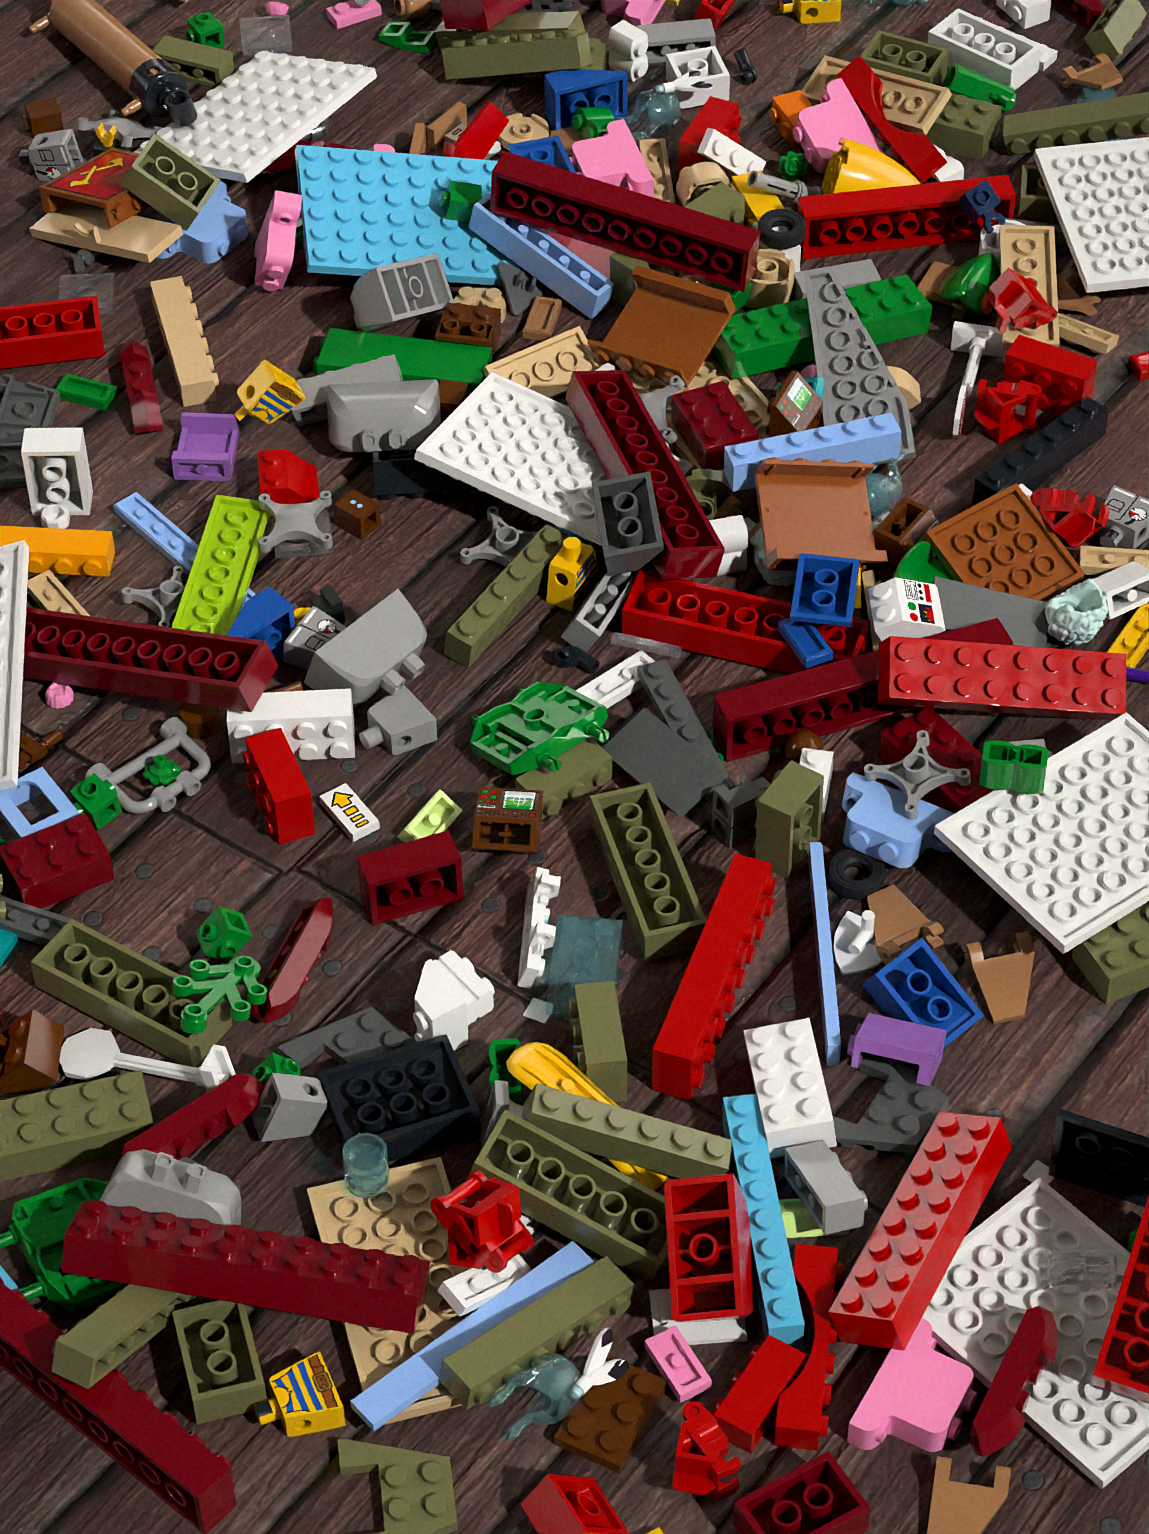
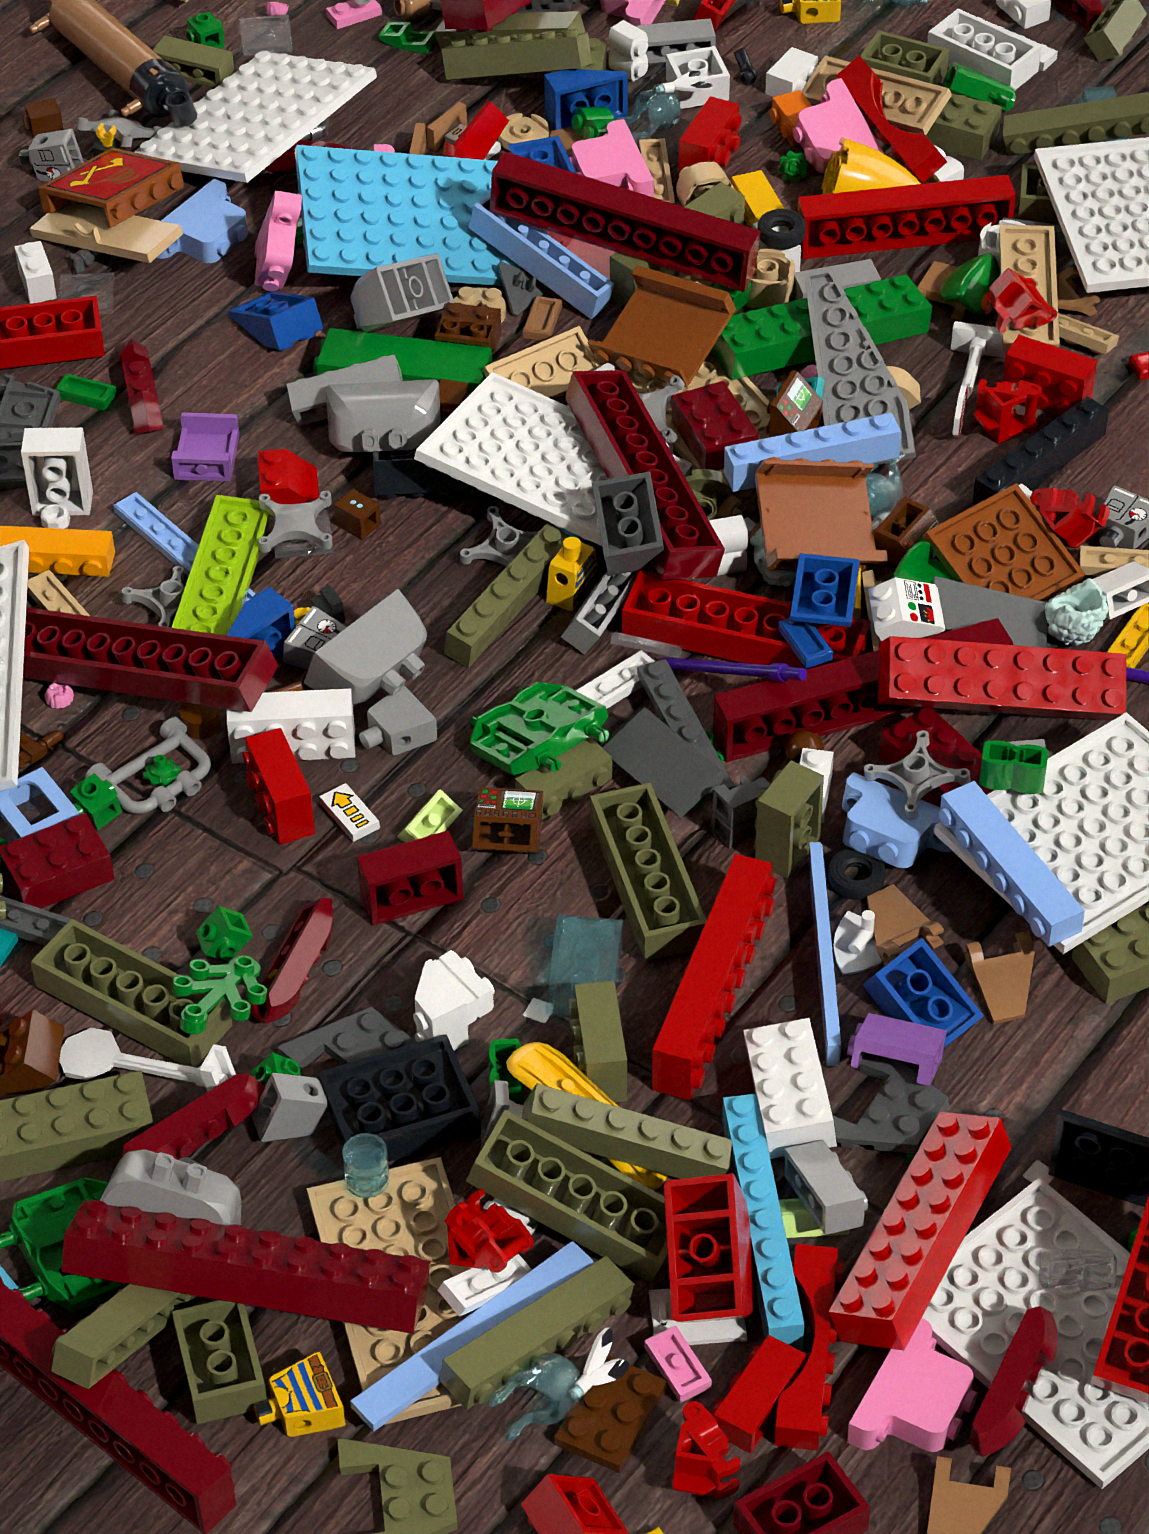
olive brick [120,133,221,231] -> none
tan brick [150,276,220,407] -> none
yellow torso [235,359,306,426] -> none
red piece [430,1170,523,1263] -> none
green brick [441,181,482,222] -> none
white hinge [517,867,561,989] -> none
black arm [553,647,600,674] -> none
white plate [697,128,766,176] -> none
light grey pin [747,170,824,204] -> none
dark blue brick [958,179,1006,234] -> none
medium nougat flag [1060,53,1123,90] -> none
none -> white brick [14,241,57,304]
none -> blue slope [228,291,323,351]
none -> dark purple bar [661,657,807,682]
none -> white brick [765,47,818,97]
none -> light blue brick [939,781,1085,947]

